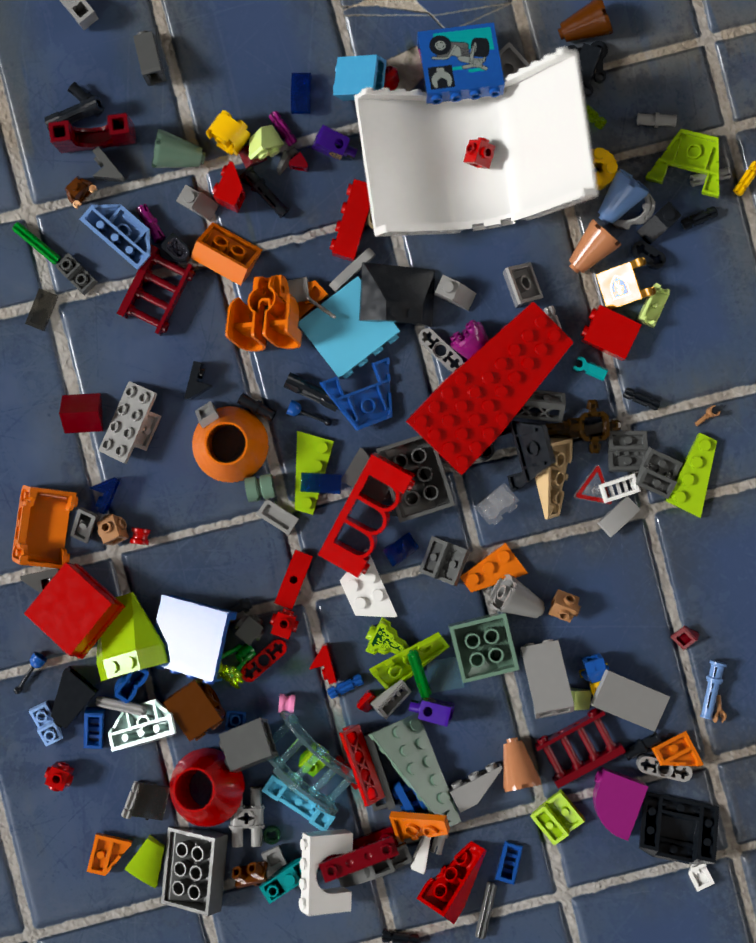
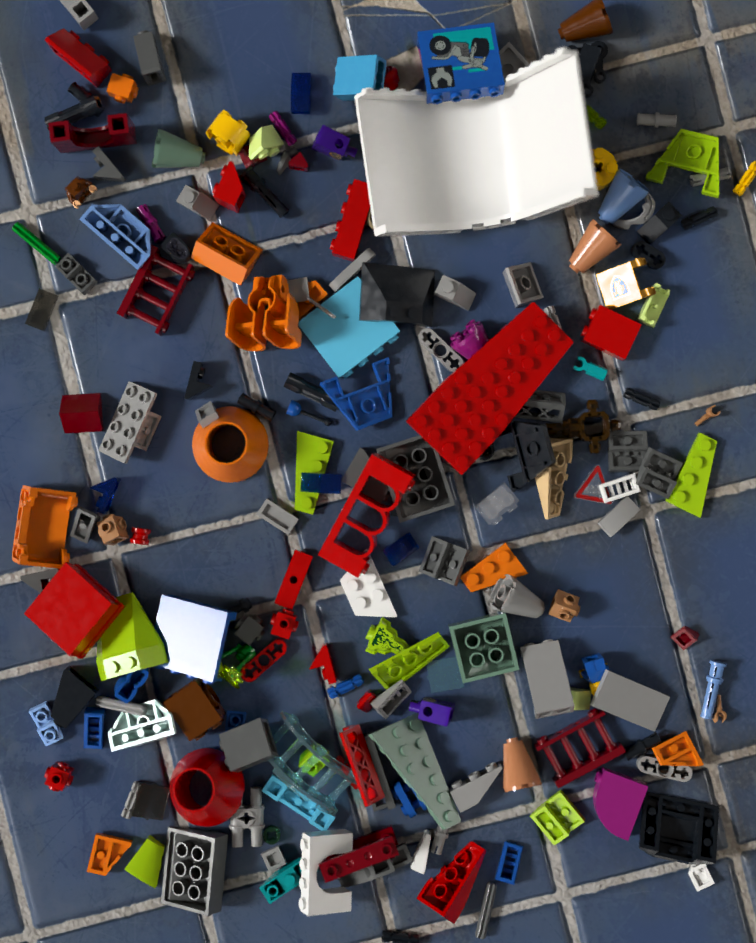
hinge [14,652,47,694] -> none
reddish brown hips [232,861,268,888] -> none
sand green wheel [244,473,276,502] -> none
bright pink wheel [278,693,296,714] -> none
orange wing [389,811,450,843] -> none
green axle [407,650,431,698] -> none
red brick [463,137,496,169] -> none
none -> red slope [45,28,112,88]
none -> orange brick [106,73,139,104]

